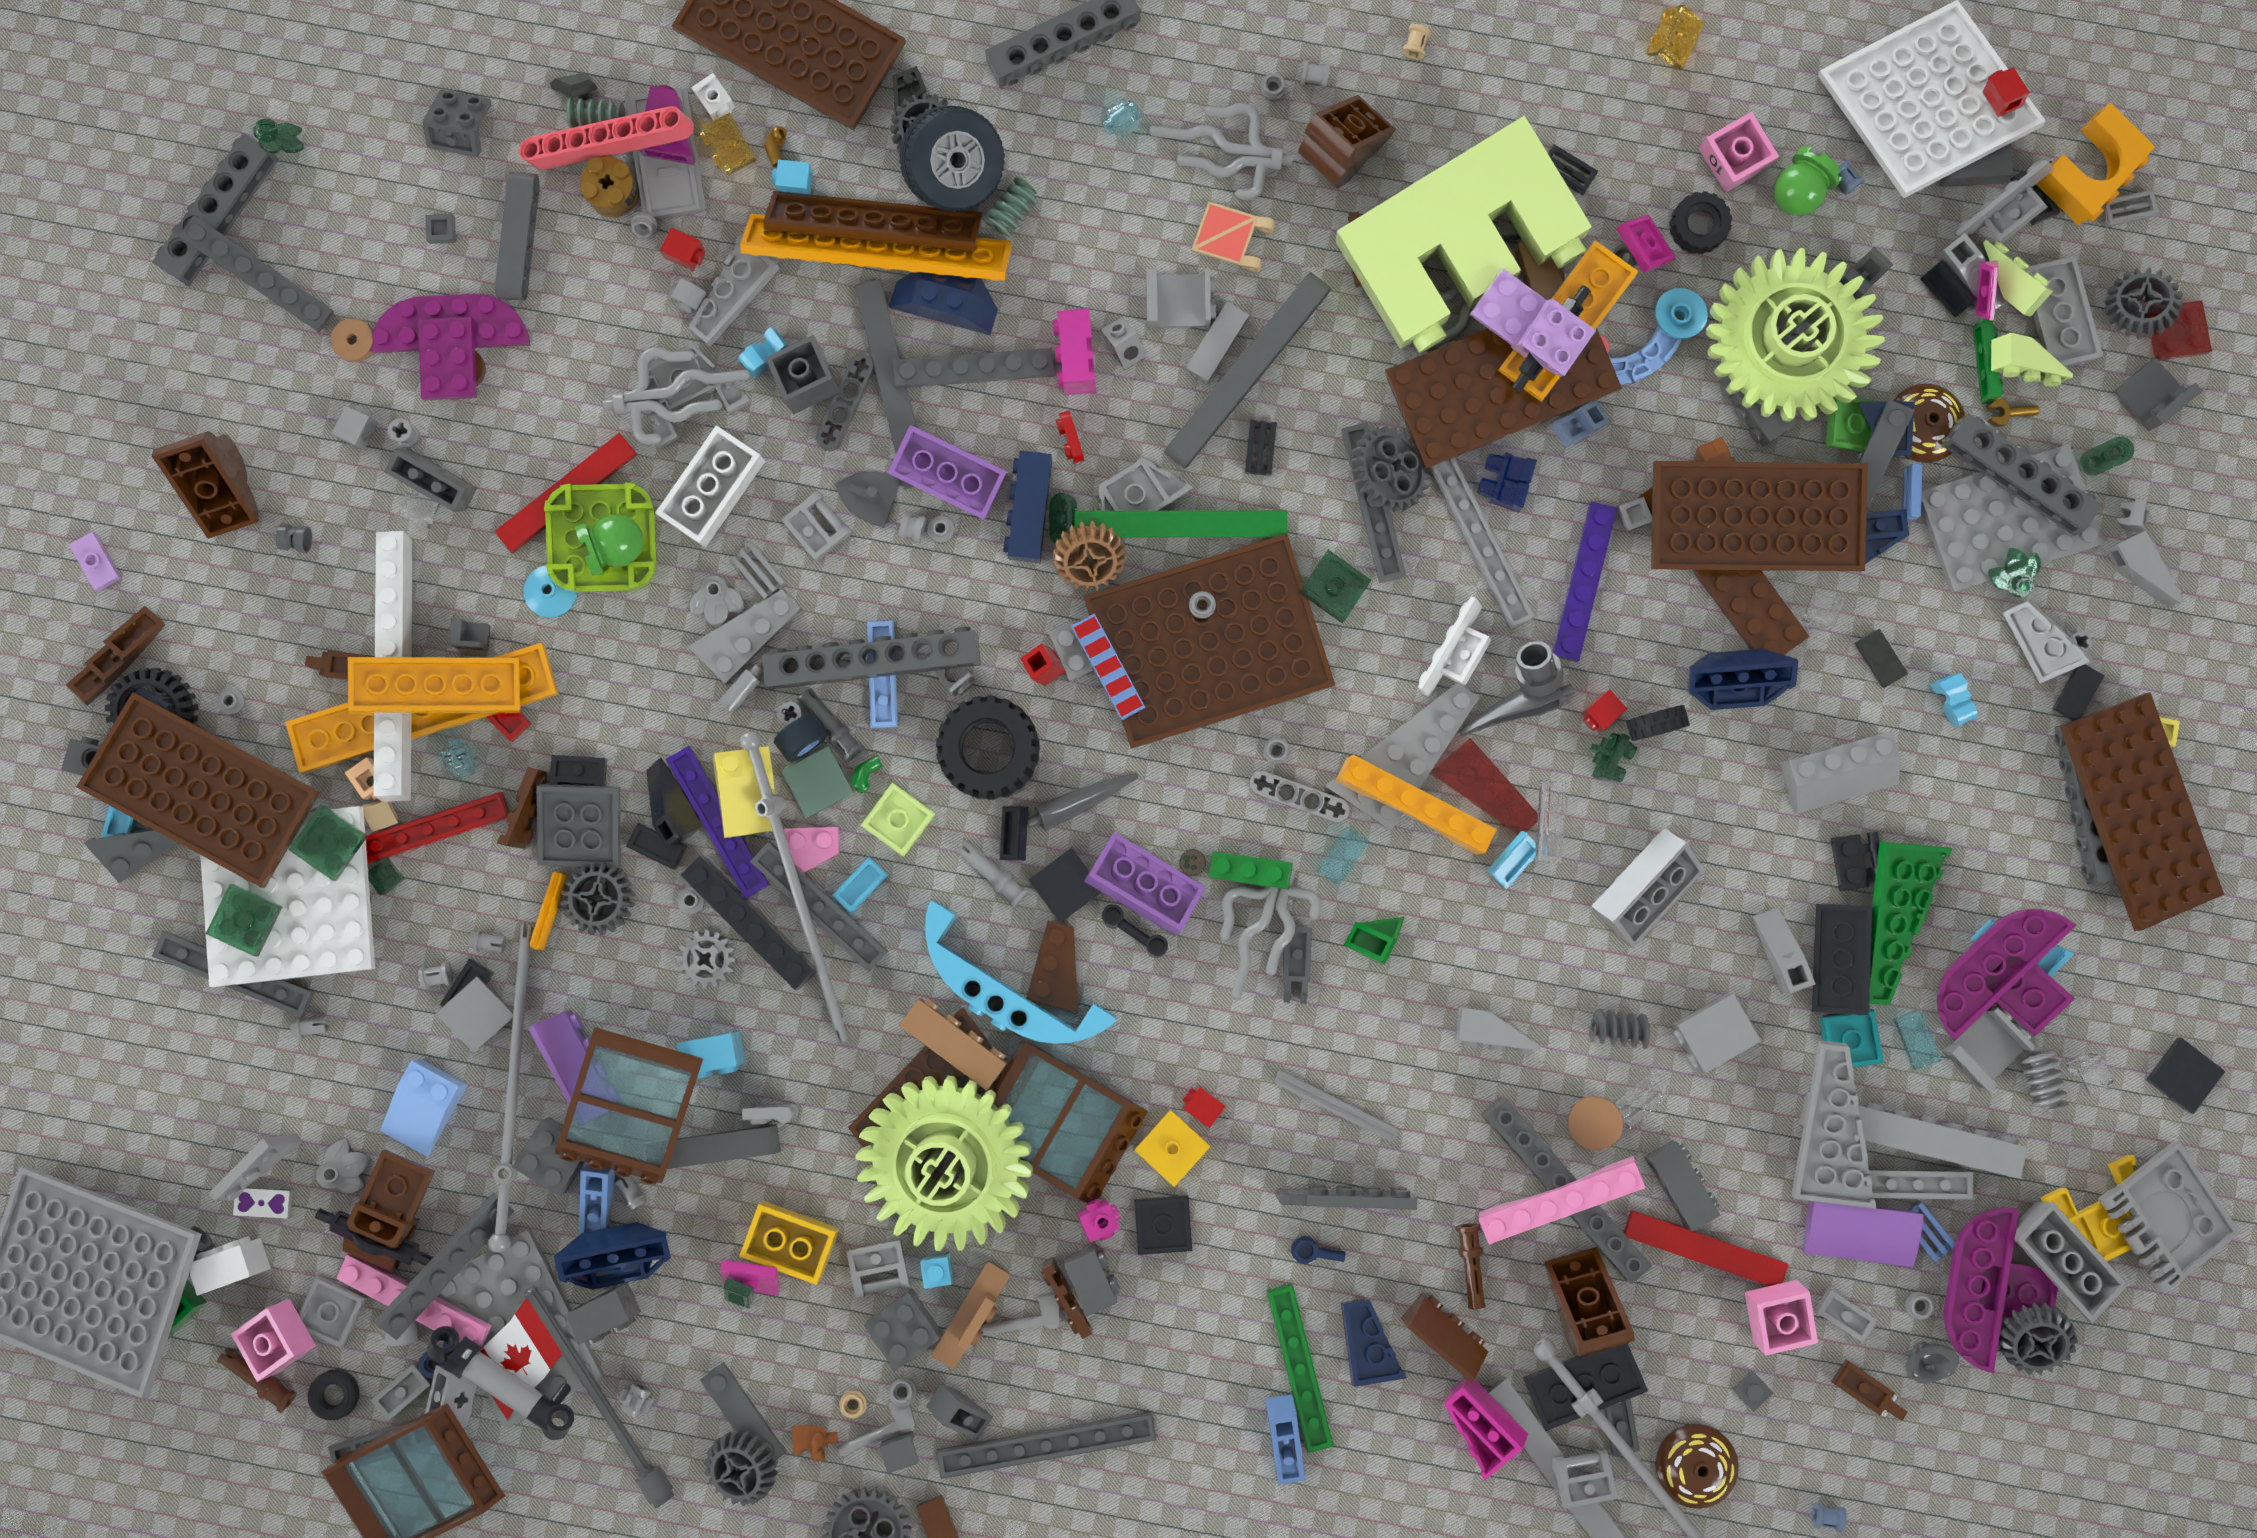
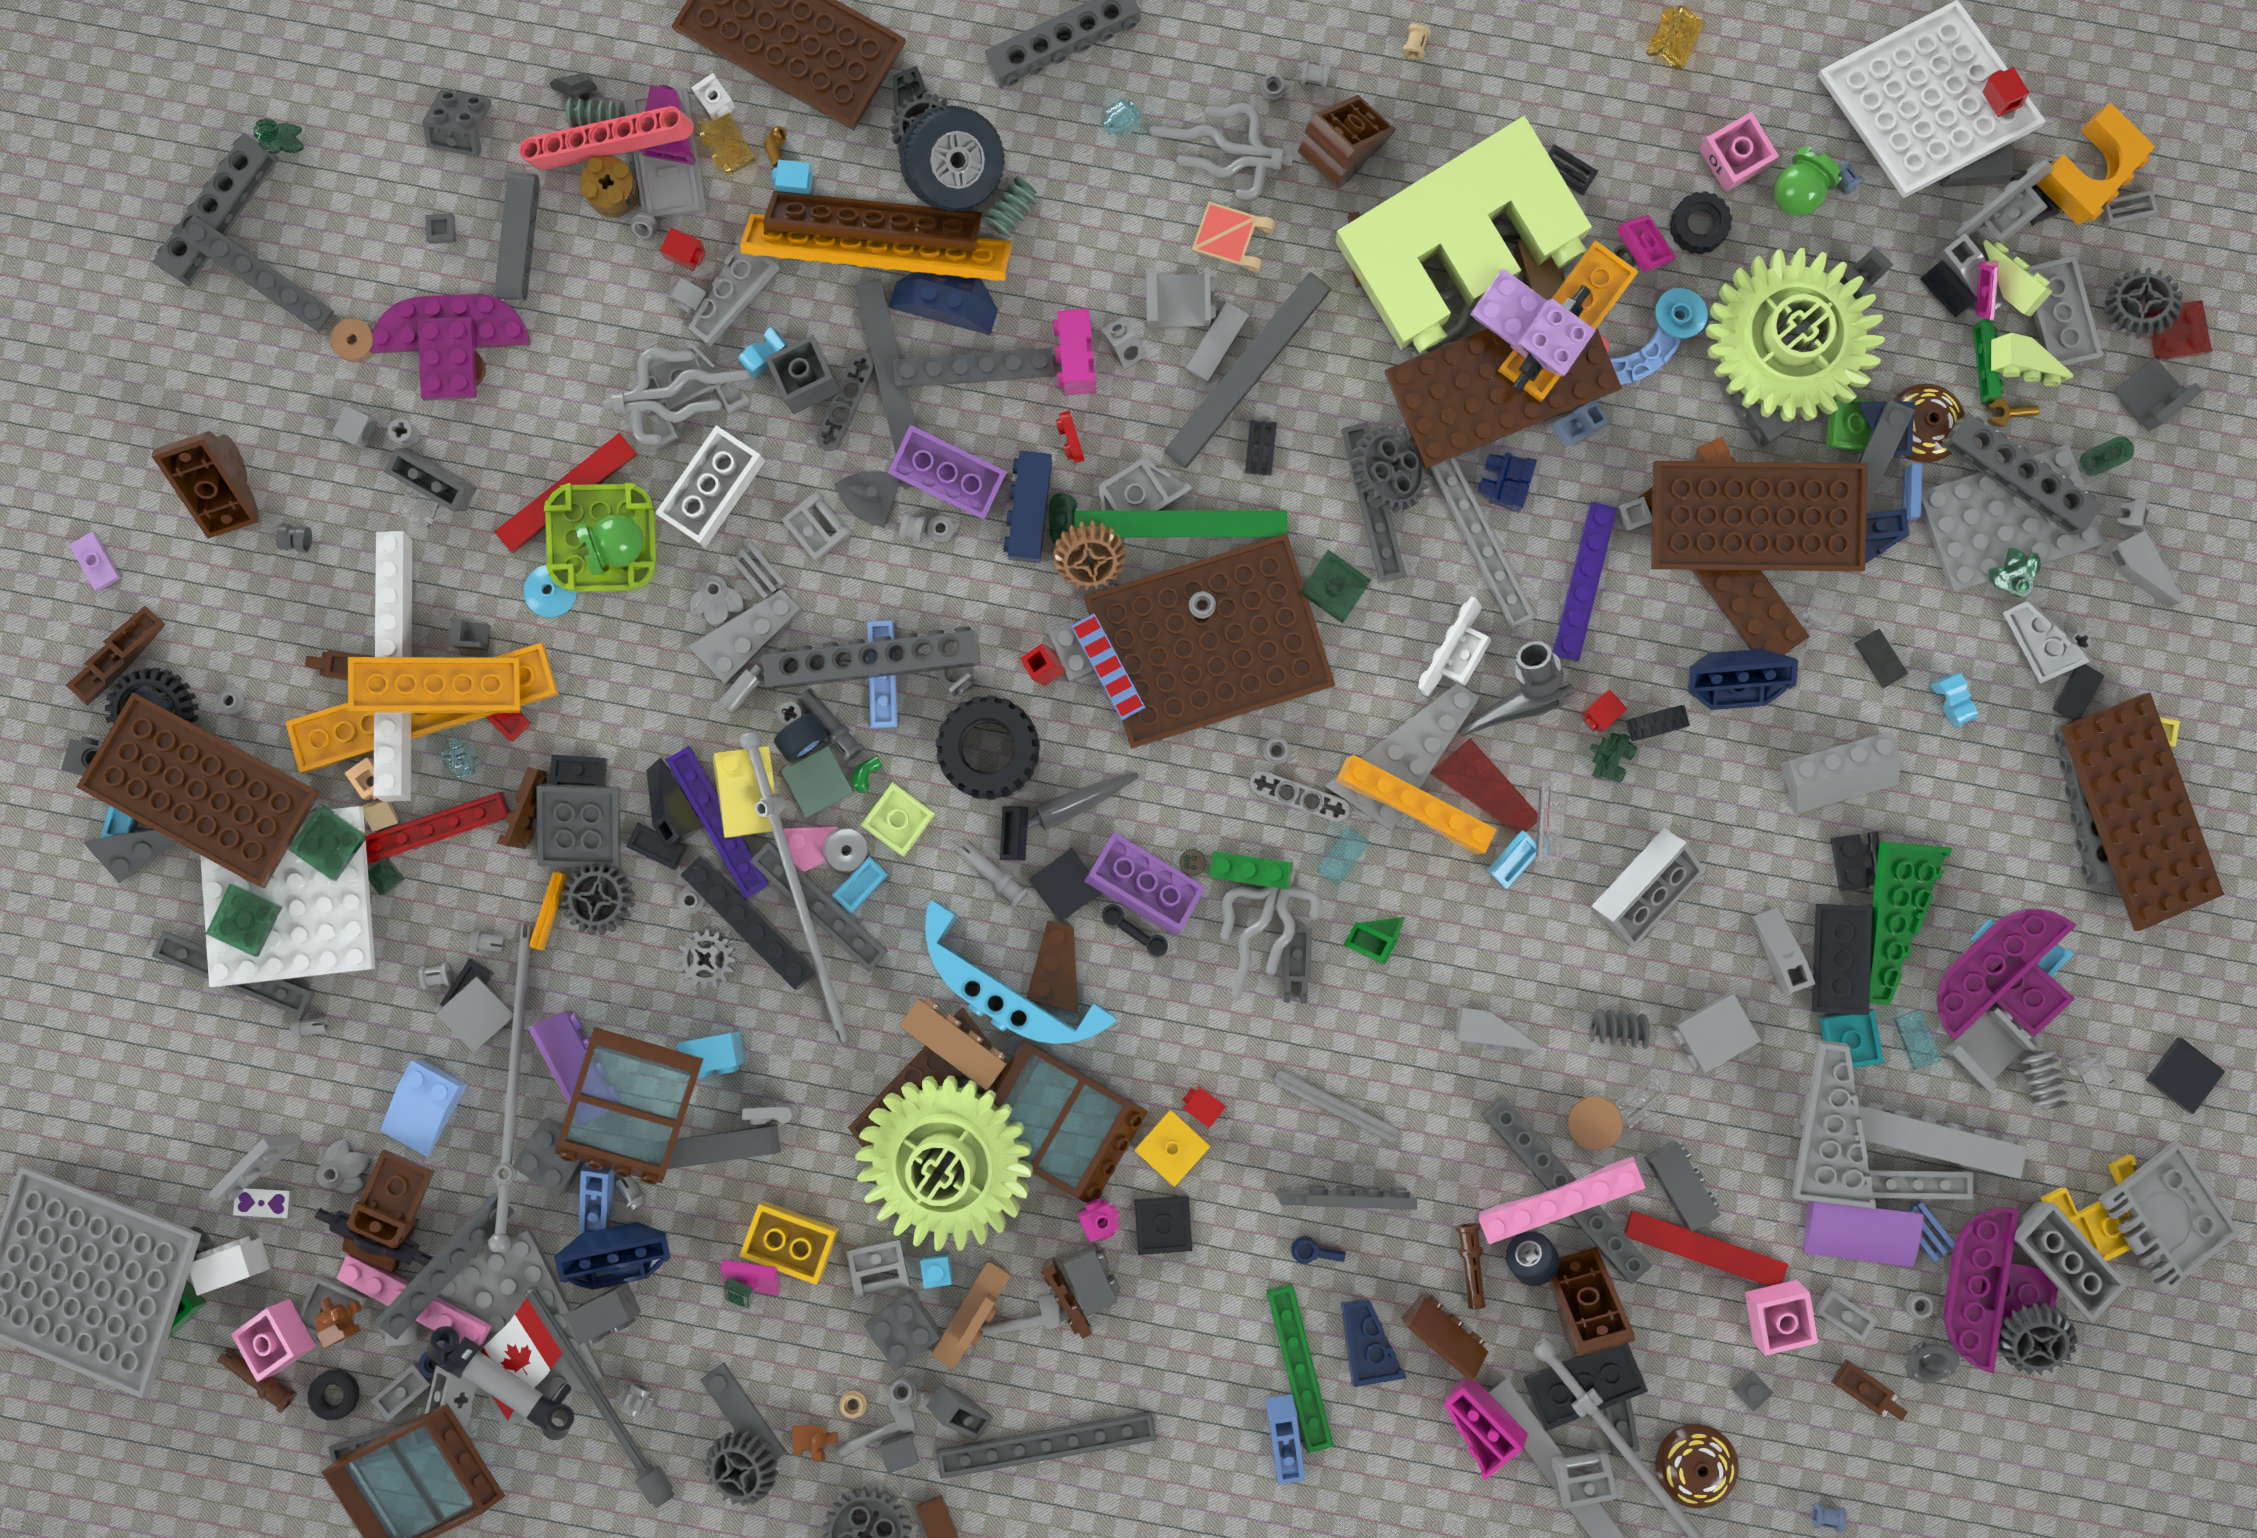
none -> dark orange piece [315,1297,362,1349]
none -> light grey piece [823,827,867,872]
none -> black wheel [1506,1231,1559,1286]

